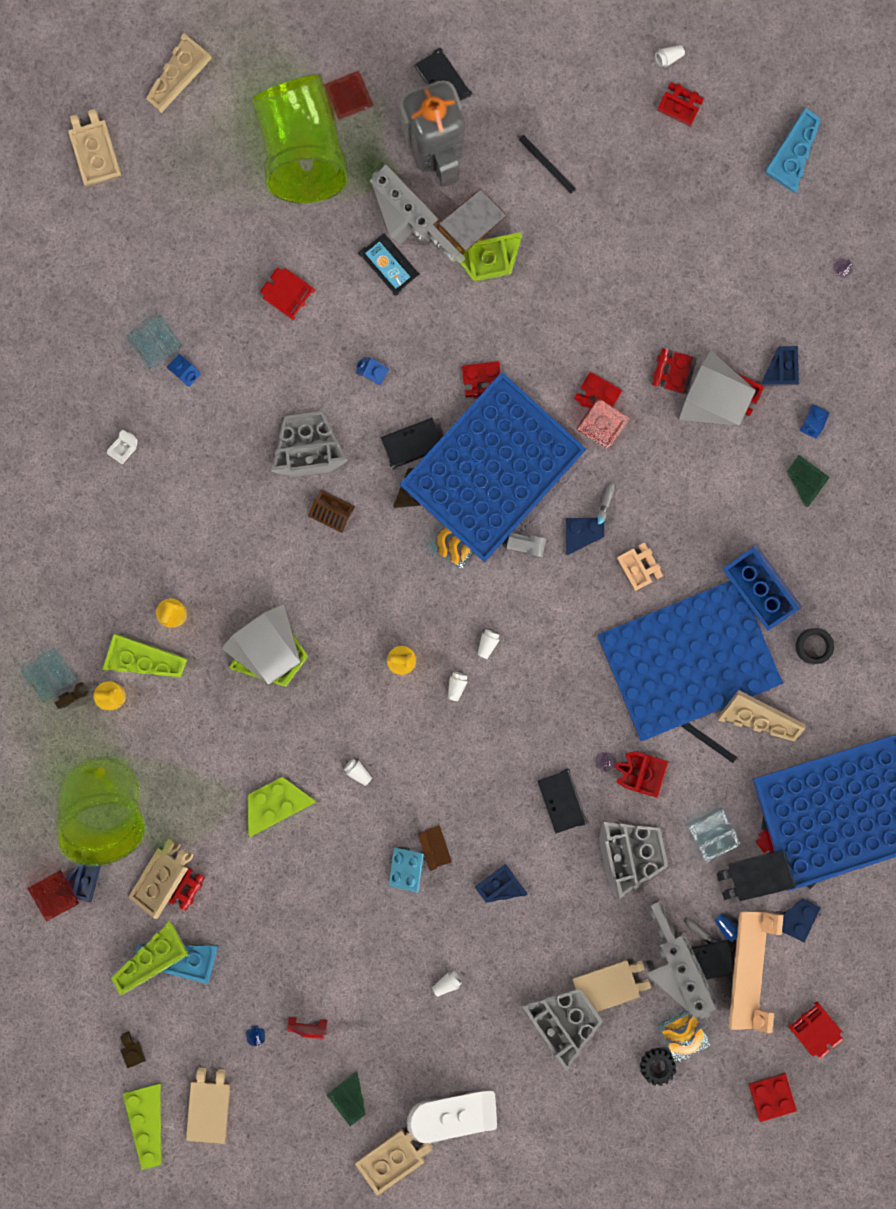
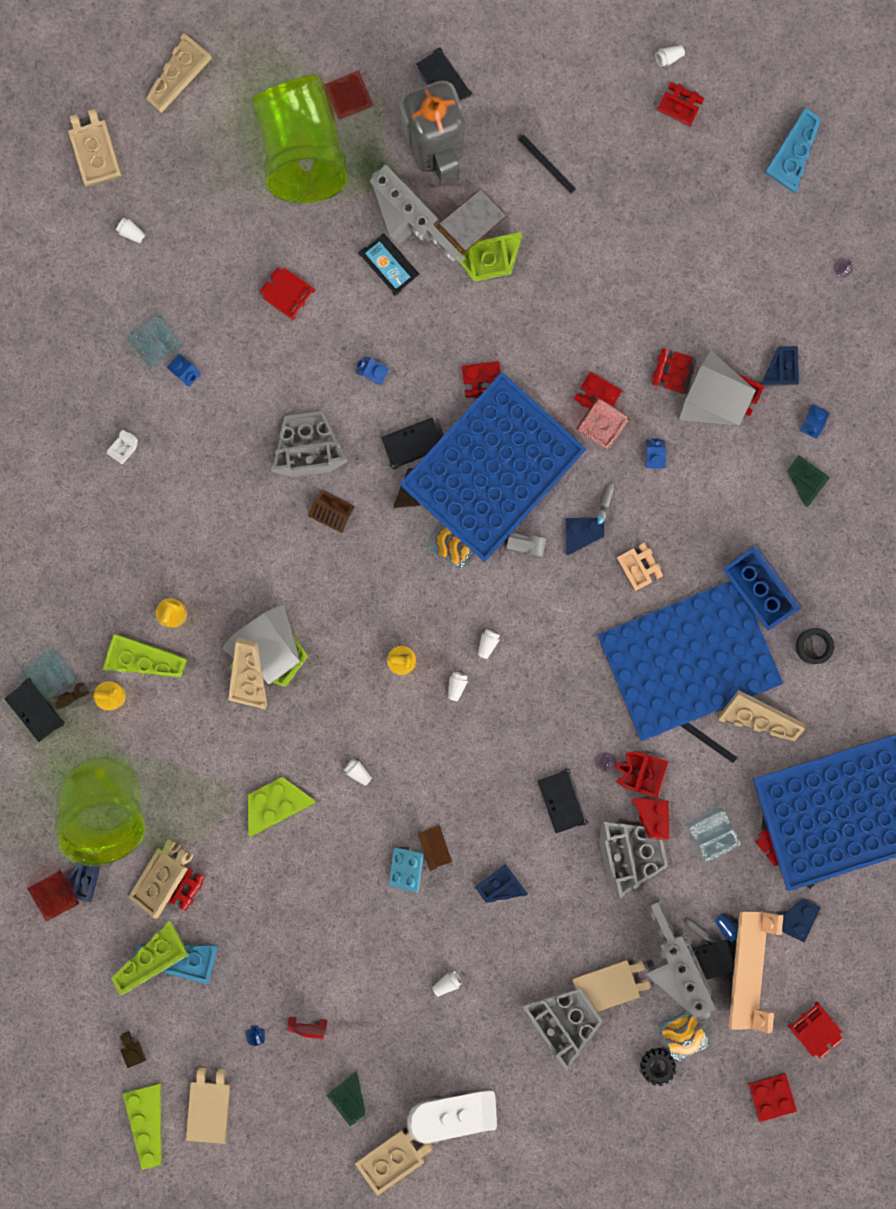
black tile [716,849,797,901] -> none
none -> black door [4,677,65,742]
none -> white cone [116,218,146,244]
none -> tan wing [228,637,267,709]
none -> red wing [631,798,670,840]
none -> blue bracket [645,438,667,469]

